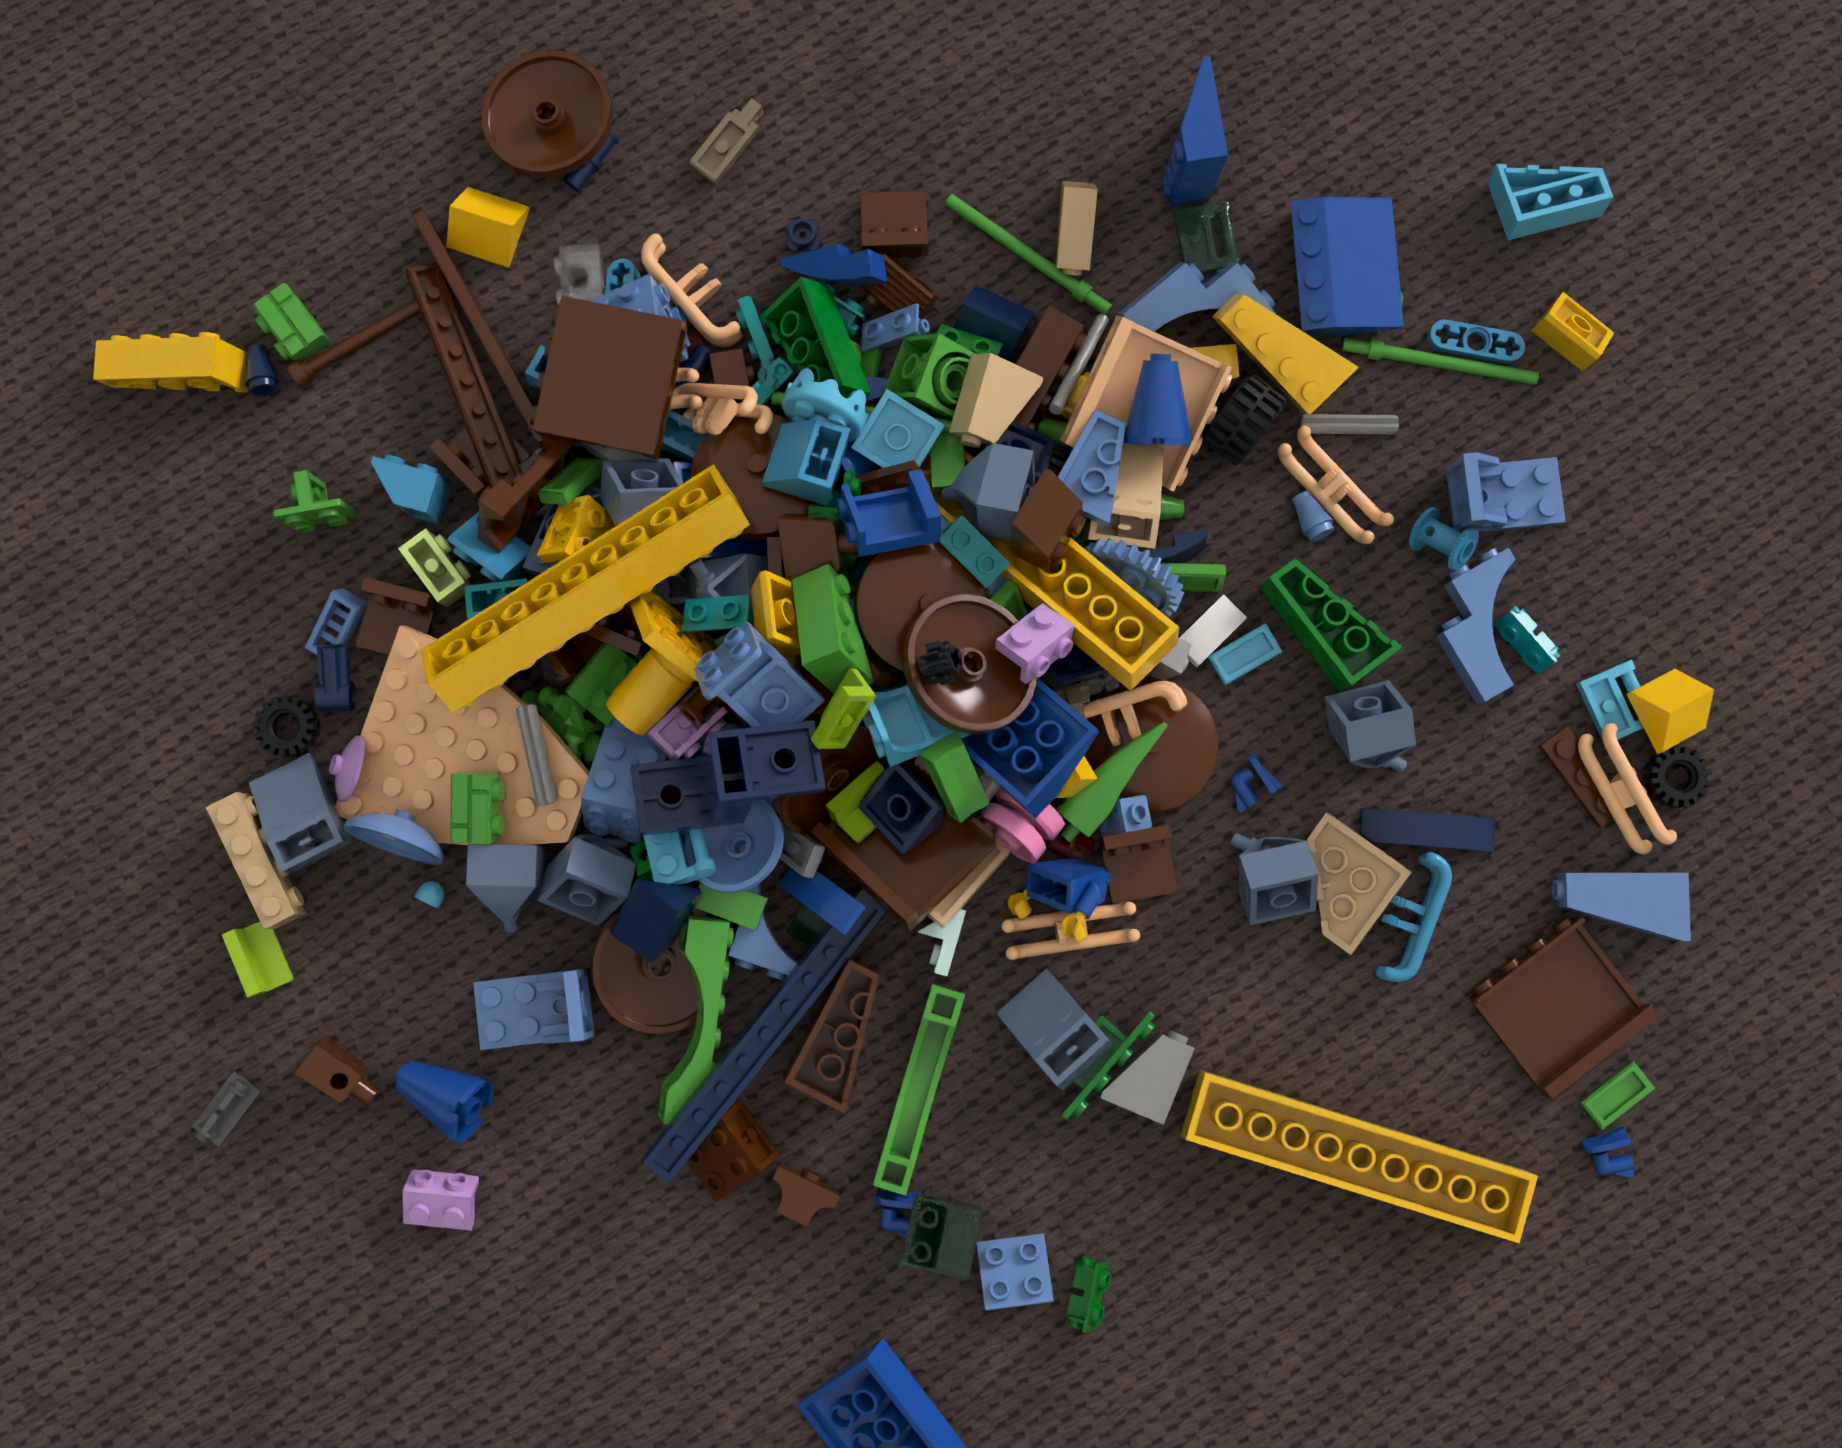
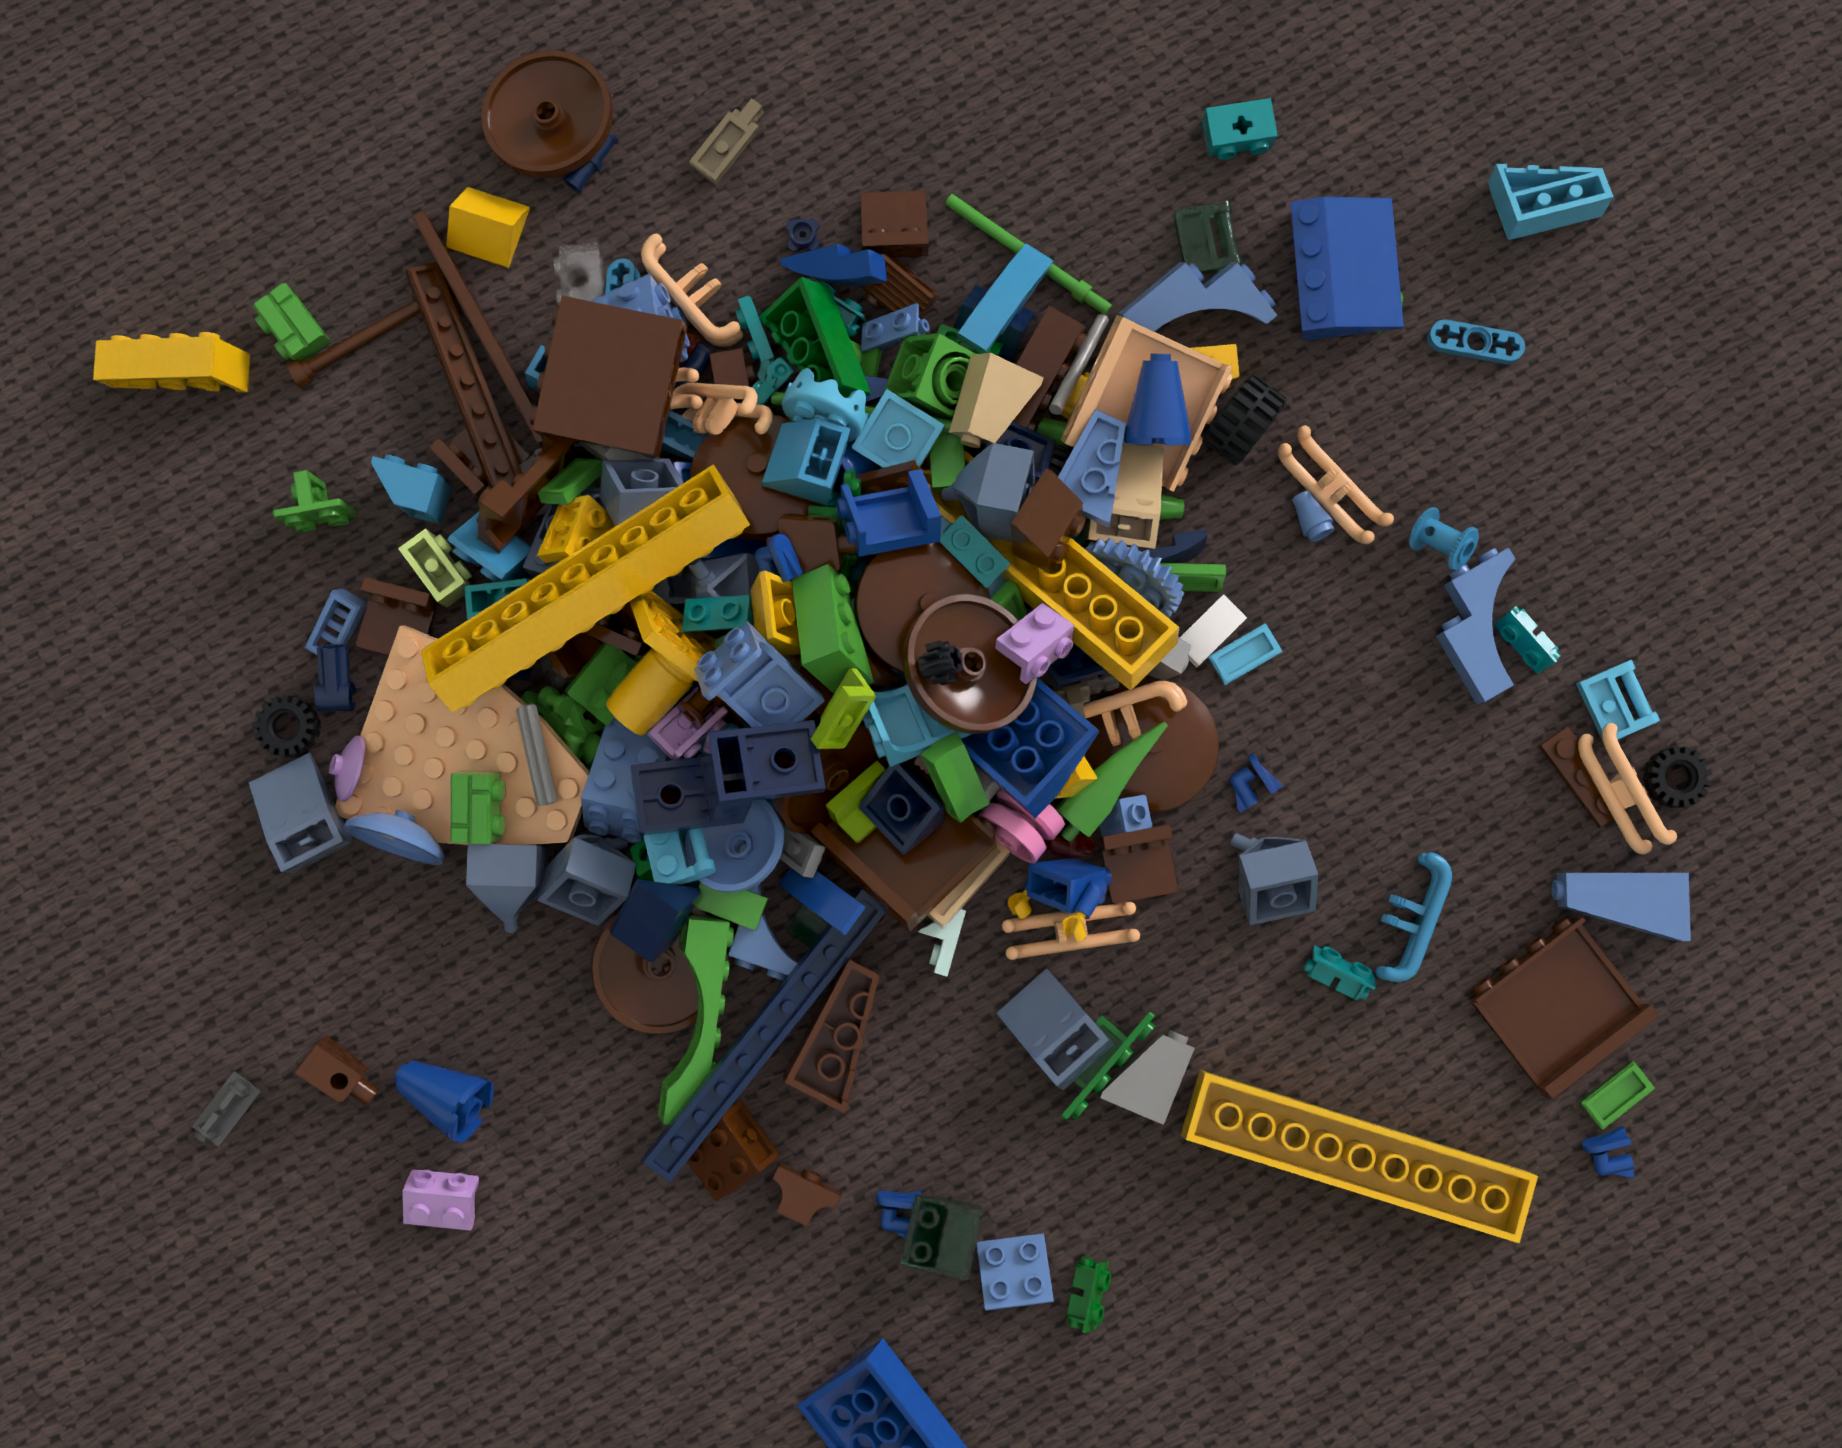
tan brick [206,792,306,929] -> none
lime panel [222,922,294,998] -> none
dark blue cone [245,344,279,396] -> none
medium azure hinge [414,881,445,909] -> none
medium blue bracket [473,968,595,1050] -> none
bright green arch [873,983,965,1196] -> none
tan slope [1056,181,1098,275] -> none
blue slope [1161,56,1228,208] -> none
yellow wedge [1212,293,1359,415] -> none
green wedge [1258,558,1403,692] -> none
light grey axle [1299,414,1399,434] -> none
tan plate [1307,813,1412,955] -> none
sand blue piece [1324,680,1416,772] -> none
bright green bar [1341,338,1539,385] -> none
dark blue slope [1360,808,1496,853] -> none
medium blue bracket [1446,452,1566,533] -> none
yellow slope [1531,292,1614,371] -> none
yellow slope [1626,669,1714,754] -> none
none -> blue piece [755,533,803,582]
none -> dark azure slope [957,244,1054,354]
none -> teal brick [1202,98,1278,160]
none -> teal hinge [1303,945,1376,1001]

